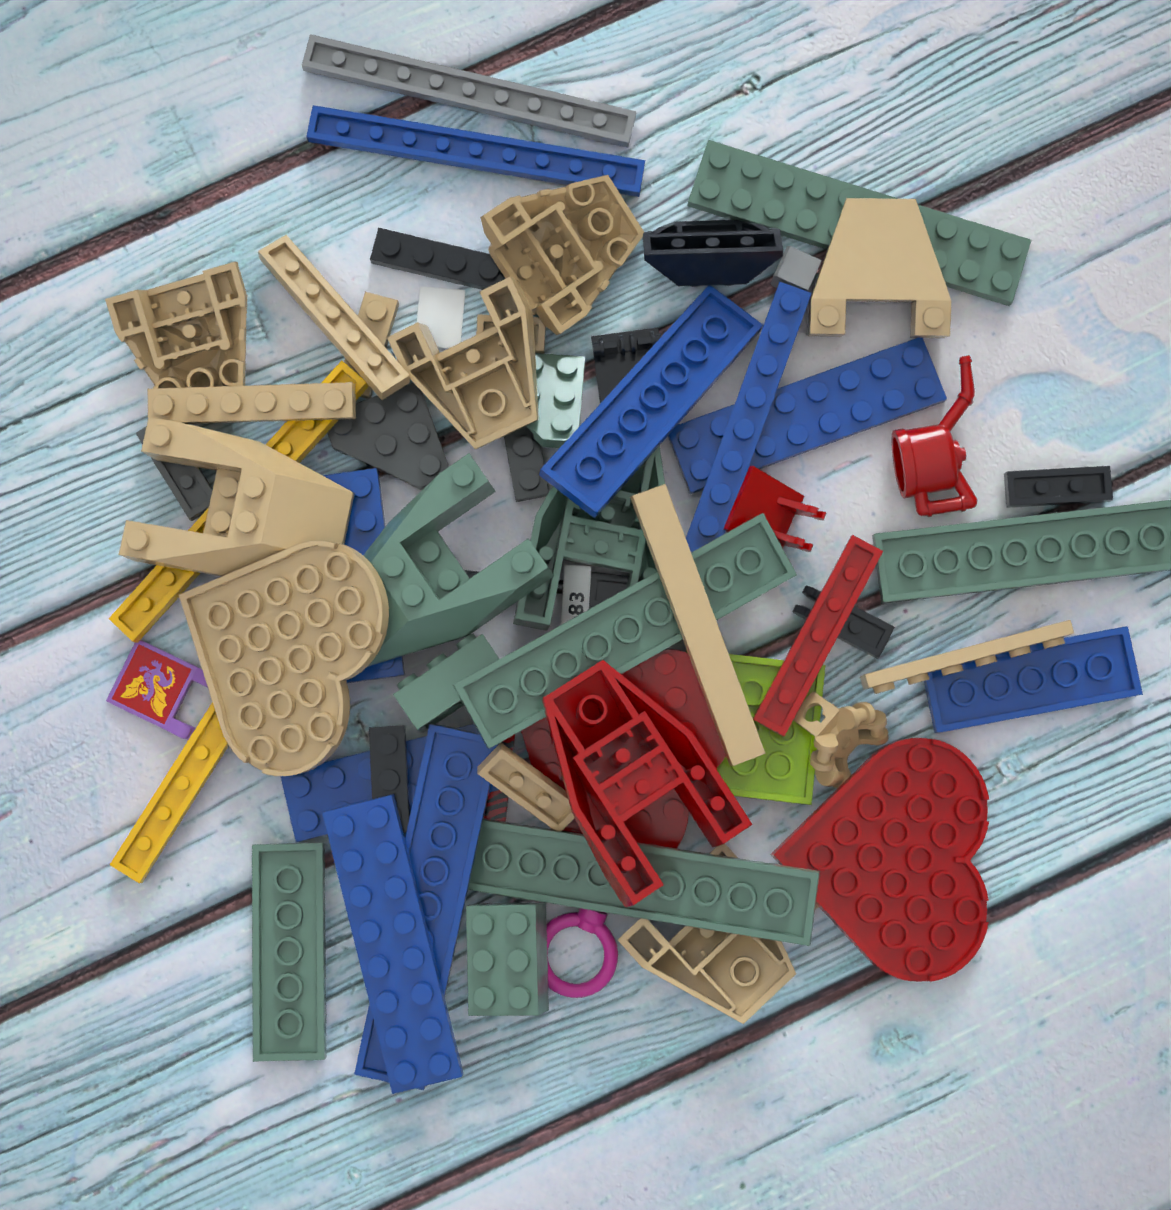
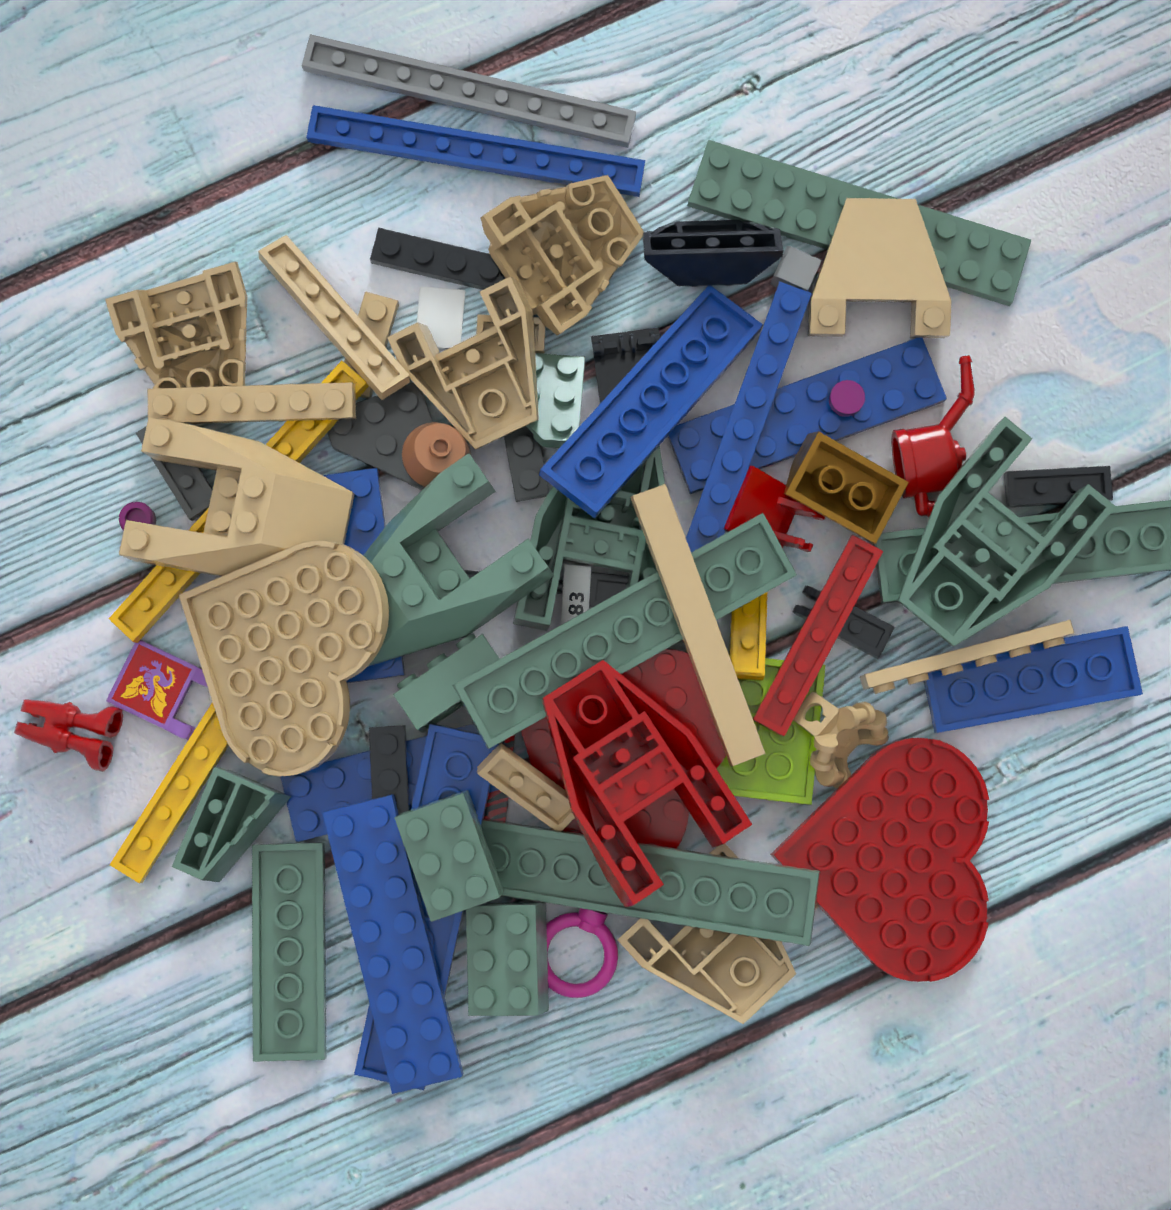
none -> red piece [14,699,123,772]
none -> magenta tile [119,502,156,531]
none -> sand green wedge [172,766,291,882]
none -> sand green brick [395,790,504,922]
none -> nougat cone [402,422,471,487]
none -> yellow tile [729,592,767,680]
none -> pearl gold slope [784,431,909,544]
none -> magenta tile [829,380,865,417]
none -> sand green wedge [898,417,1116,647]

